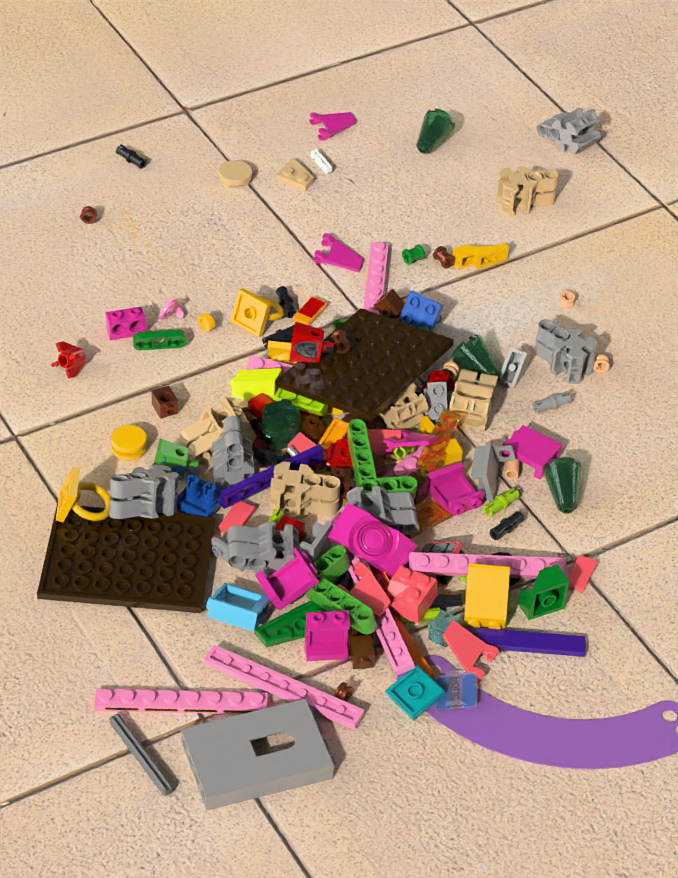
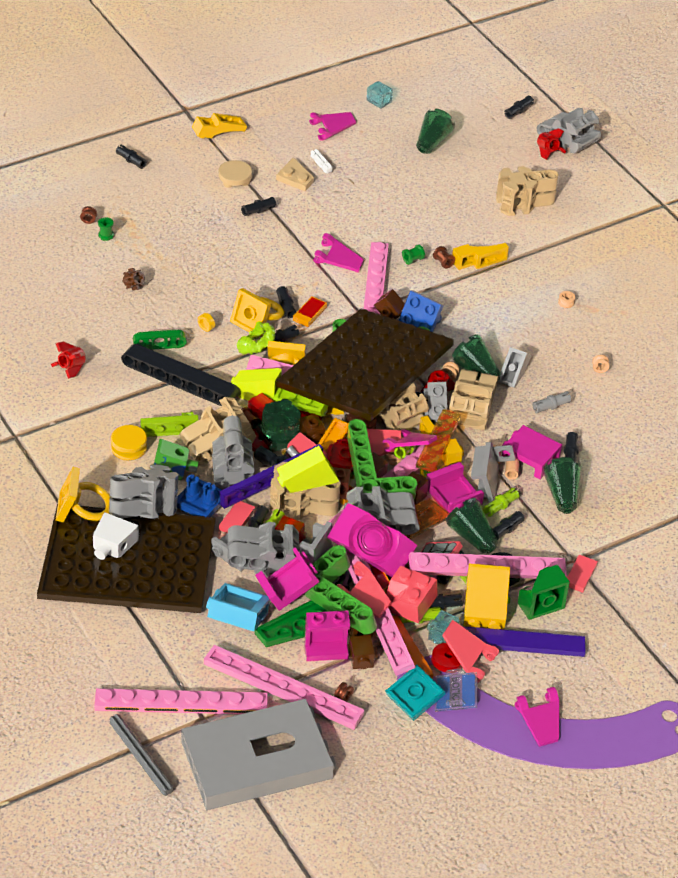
dark pink brick [105,306,146,340] -> none
copper brick [151,386,178,419] -> none
bright pink piece [159,298,184,319] -> none
red torso [289,322,334,362] -> none
copper bush [331,330,350,354] -> none
light grey connector [534,319,597,384] -> none
none -> white torso [93,513,139,560]
none -> green bush [98,217,114,241]
none -> black beam [121,344,241,406]
none -> reddish brown gear [122,268,145,291]
none -> lime hinge [140,412,199,437]
none -> yellow slope [192,113,247,138]
none -> lime piece [237,321,275,355]
none -> black pin [241,197,276,216]
none -> black pin [248,505,269,528]
none -> neon yellow slope [277,446,339,493]
none -> clear light blue brick [366,81,393,109]
none -> red piece [431,643,463,673]
none -> clear green cone [446,498,498,554]
none -> black pin [504,95,534,119]
none -> dark pink flag [515,687,559,747]
none -> red brick [537,128,566,160]
none -> black pin [564,432,579,468]

